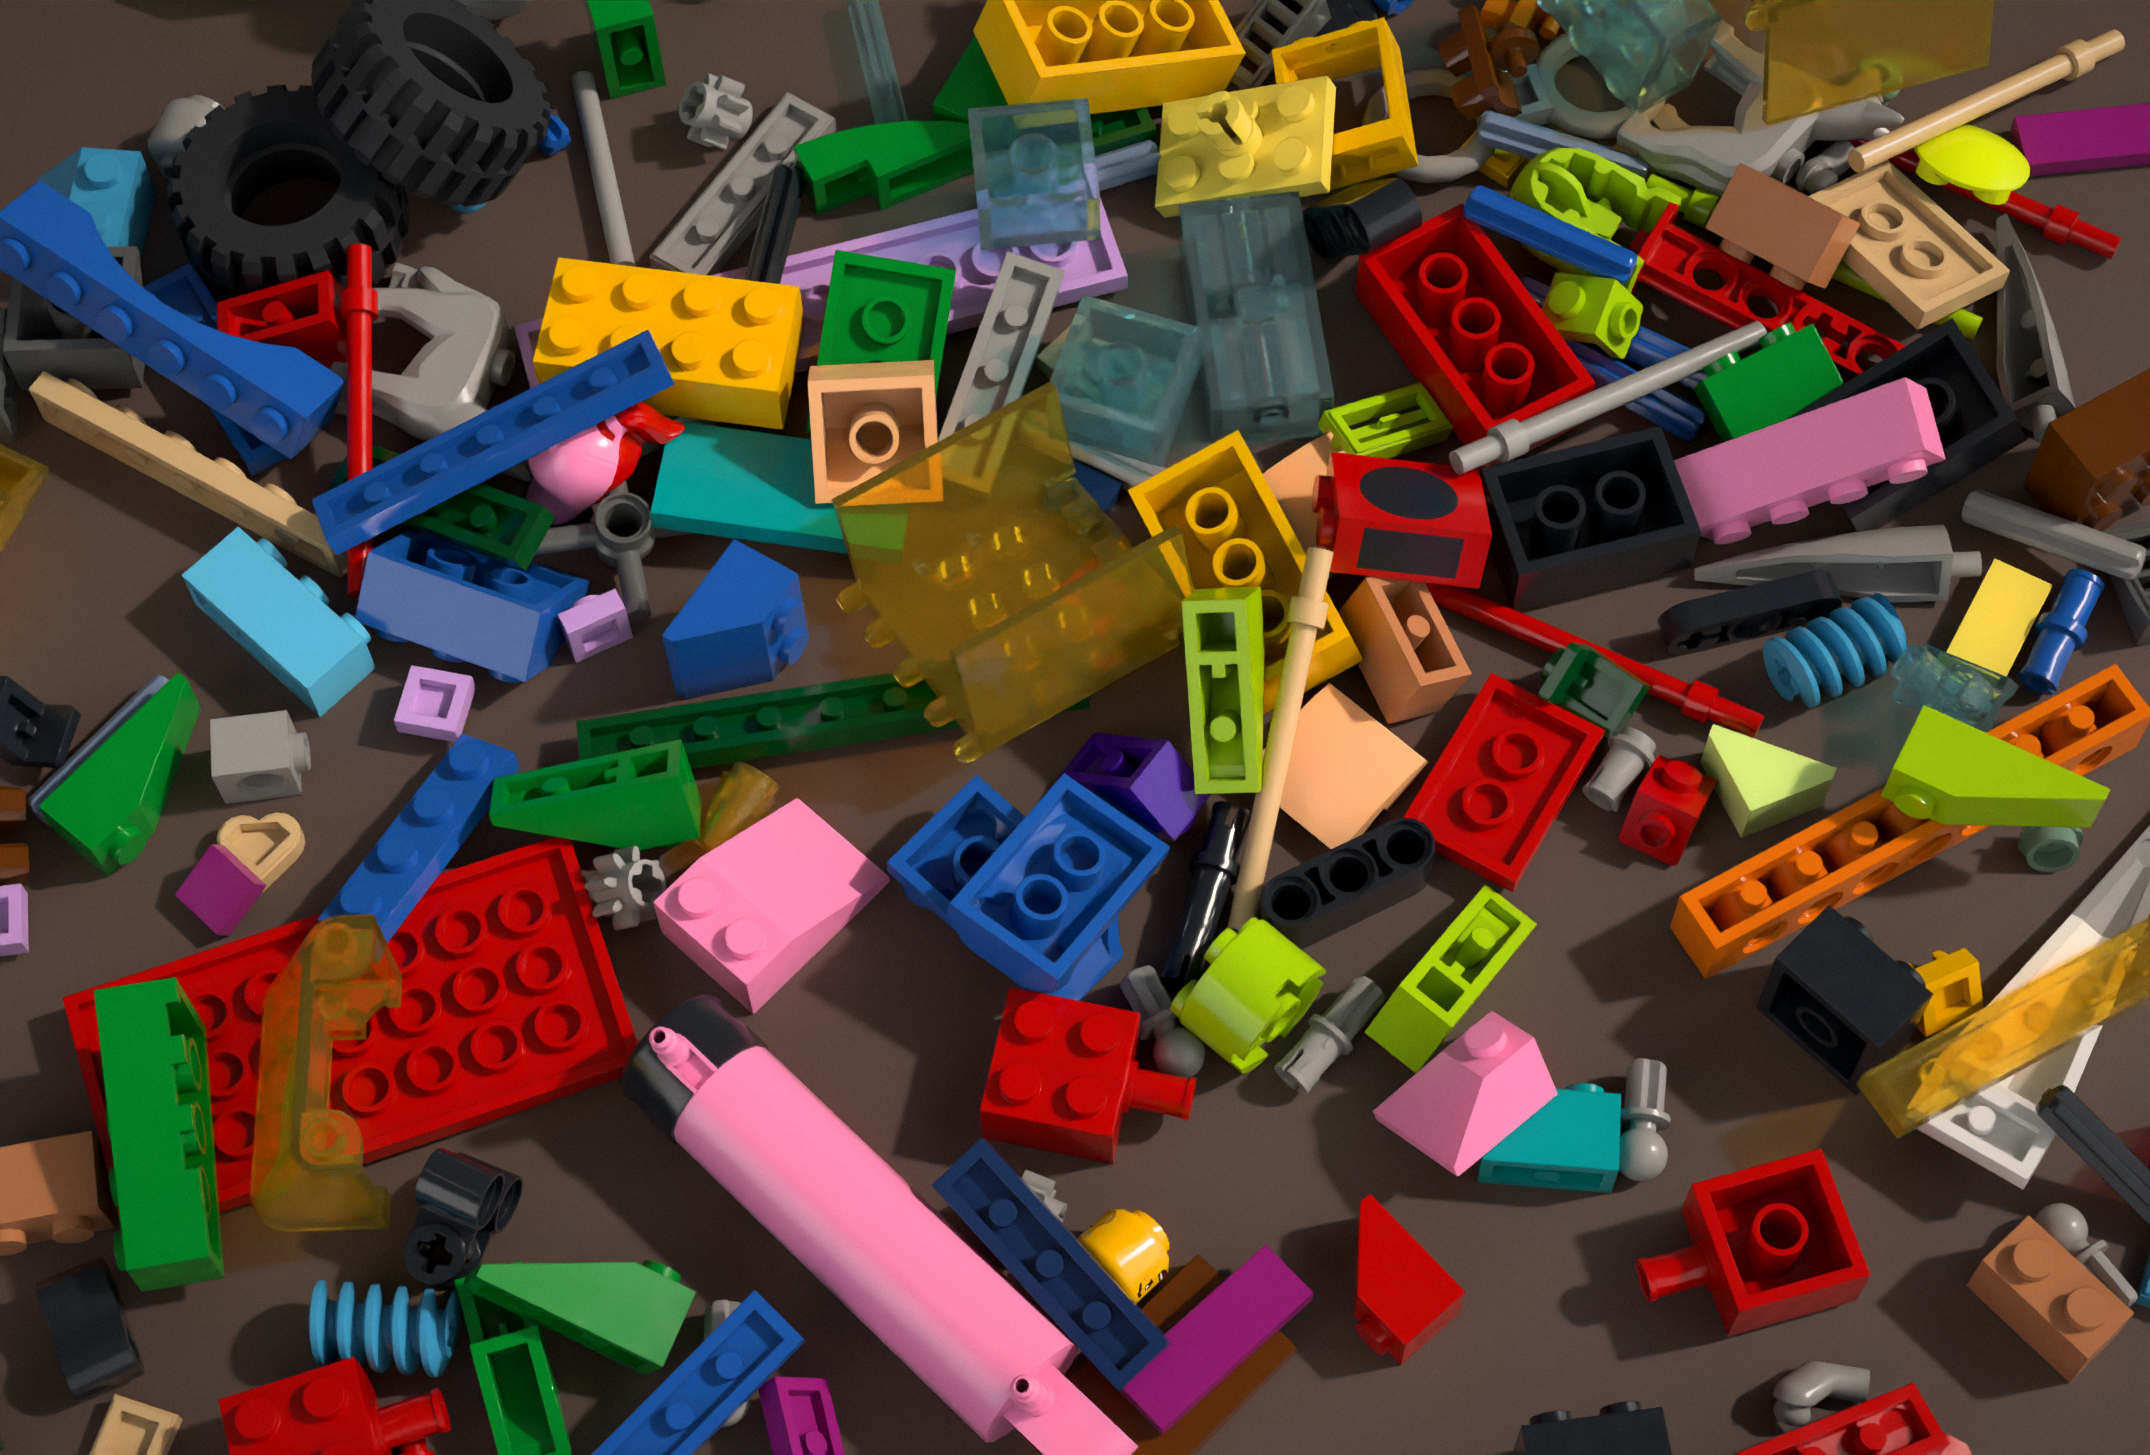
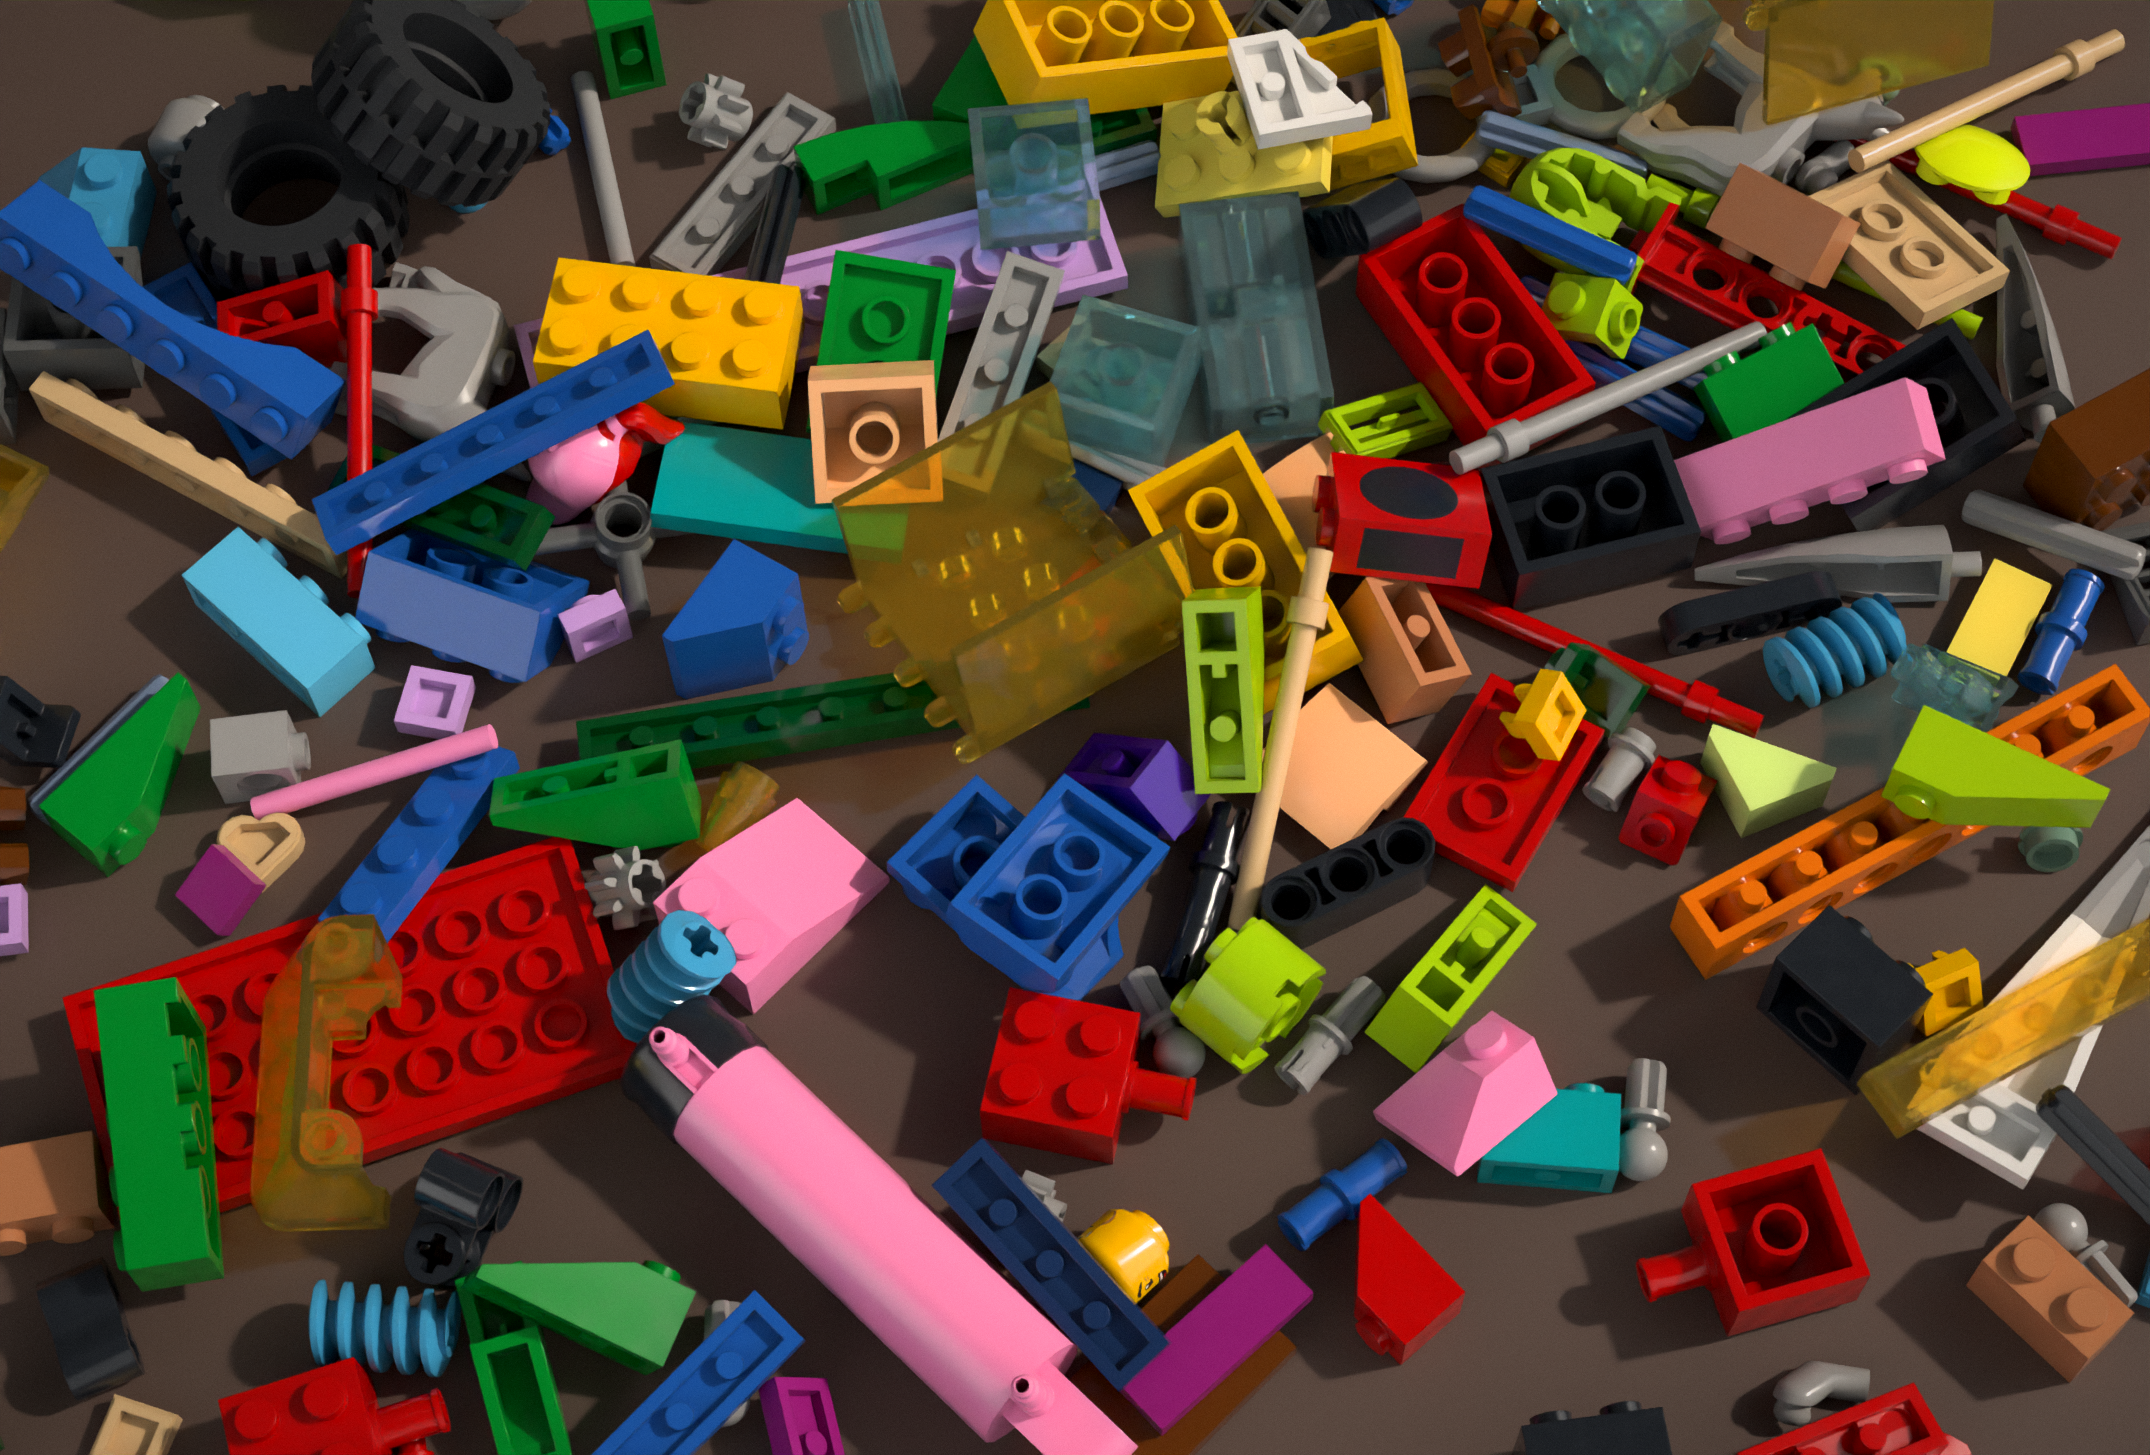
none -> bright pink bar [250,724,498,820]
none -> dark azure piece [607,910,737,1043]
none -> white wing [1227,29,1373,150]
none -> blue pin [1277,1138,1408,1252]
none -> yellow tile [1499,669,1586,761]

